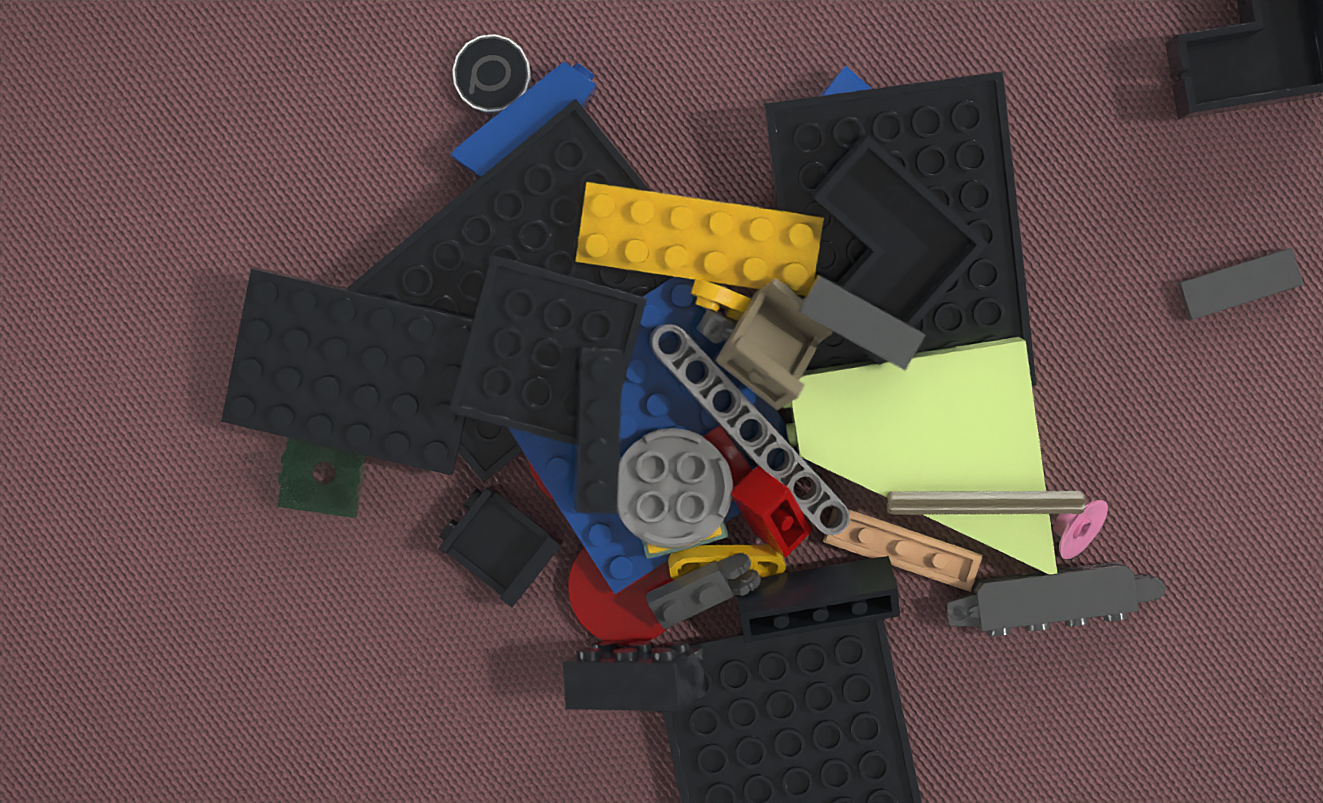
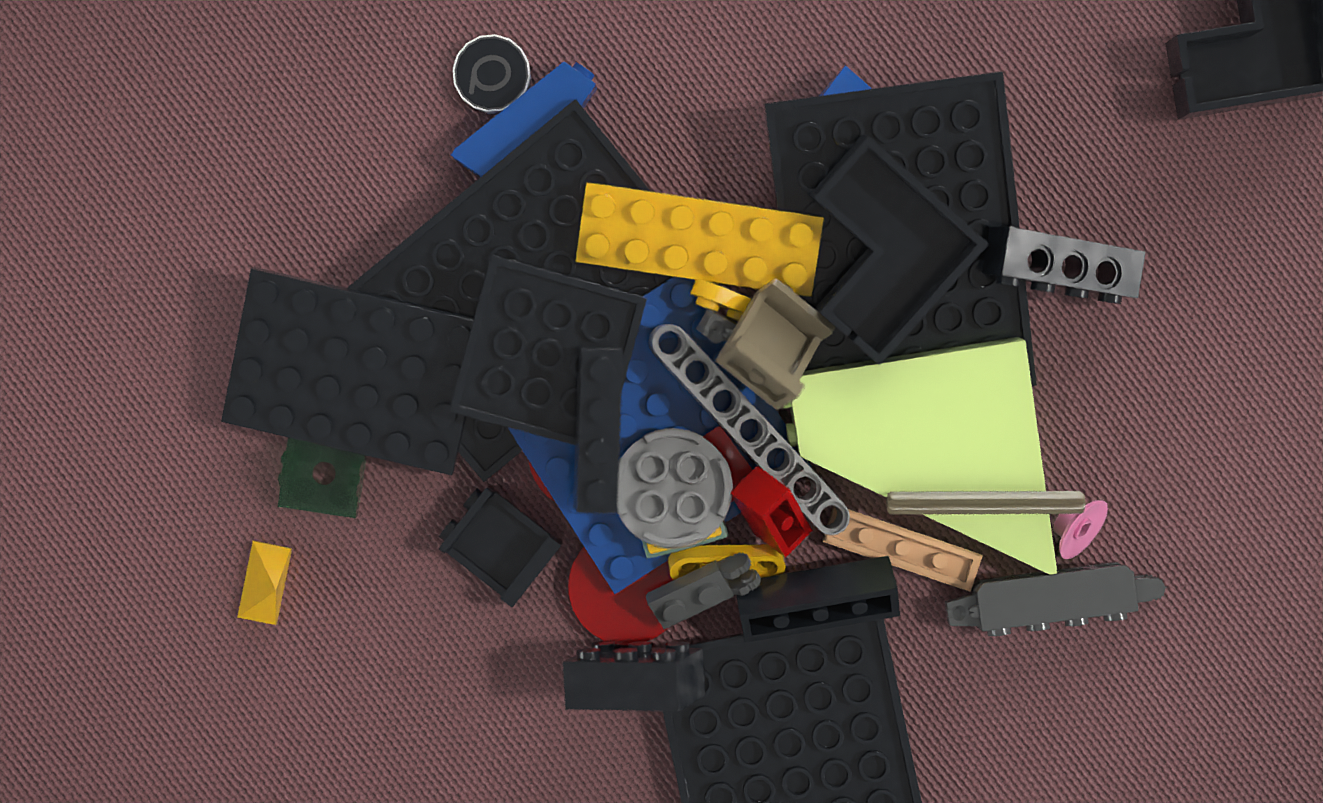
dark grey tile [798,275,925,370] -> none
dark grey tile [1177,248,1304,320] -> none
none -> yellow slope [237,541,292,625]
none -> brick [982,226,1146,304]

